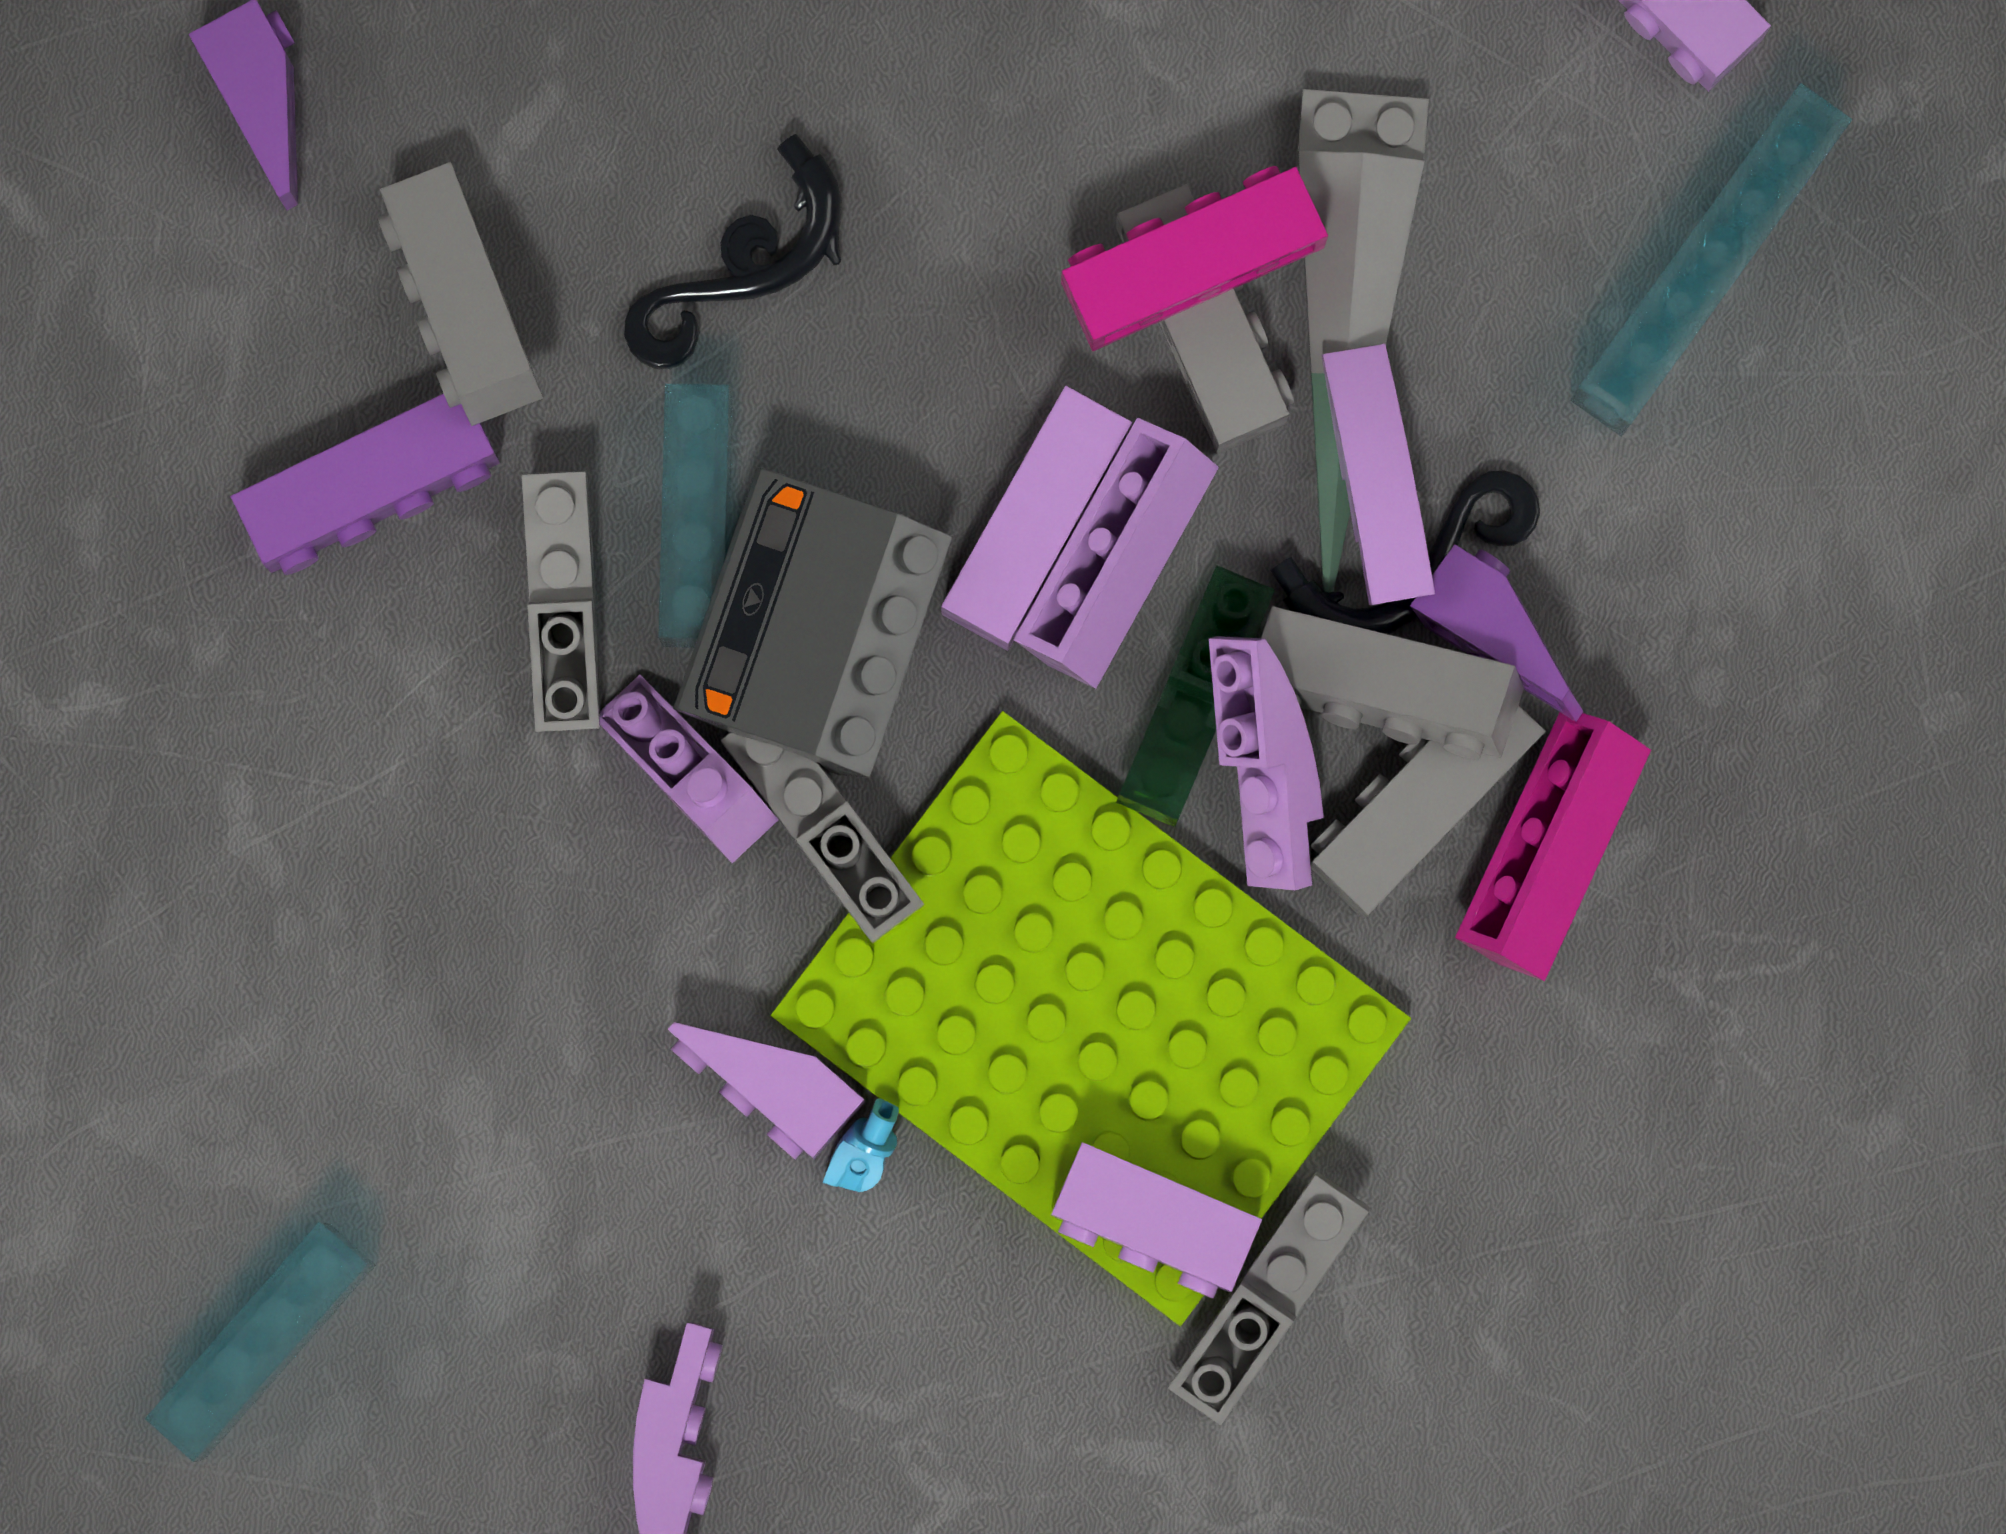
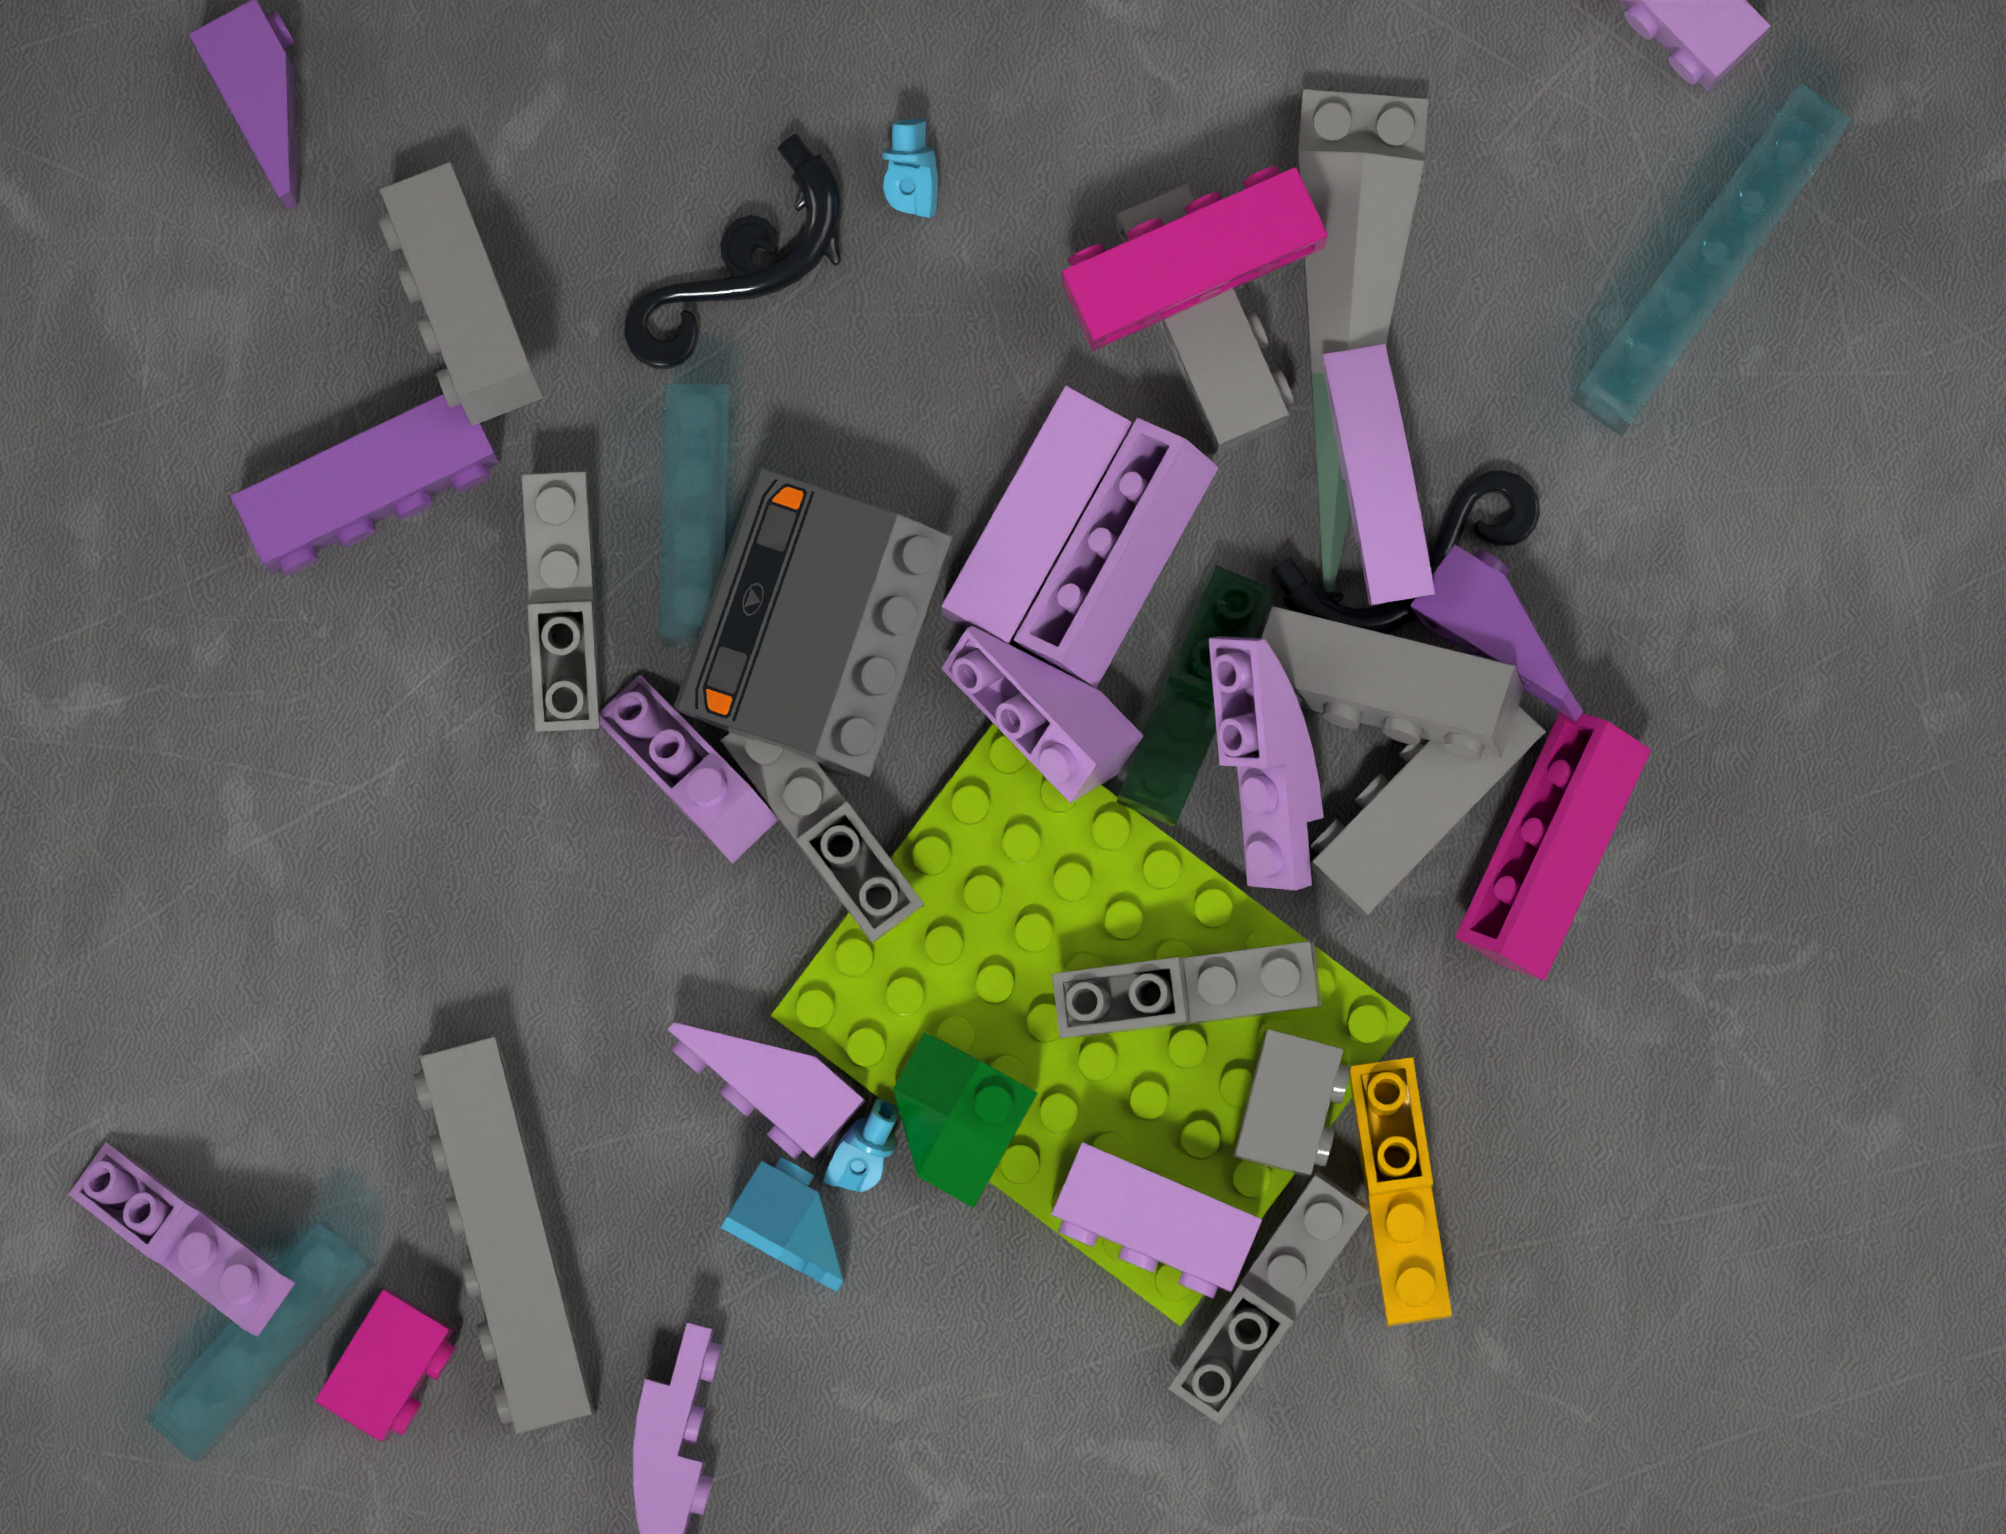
none -> lavender slope [68,1142,295,1337]
none -> dark pink brick [315,1289,457,1442]
none -> light grey brick [413,1037,596,1434]
none -> medium azure slope [720,1157,845,1292]
none -> medium azure piece [882,119,938,218]
none -> green slope [893,1032,1038,1208]
none -> lavender slope [941,626,1144,803]
none -> light grey slope [1052,941,1322,1038]
none -> light grey brick [1232,1029,1351,1177]
none -> yellow slope [1350,1057,1452,1327]

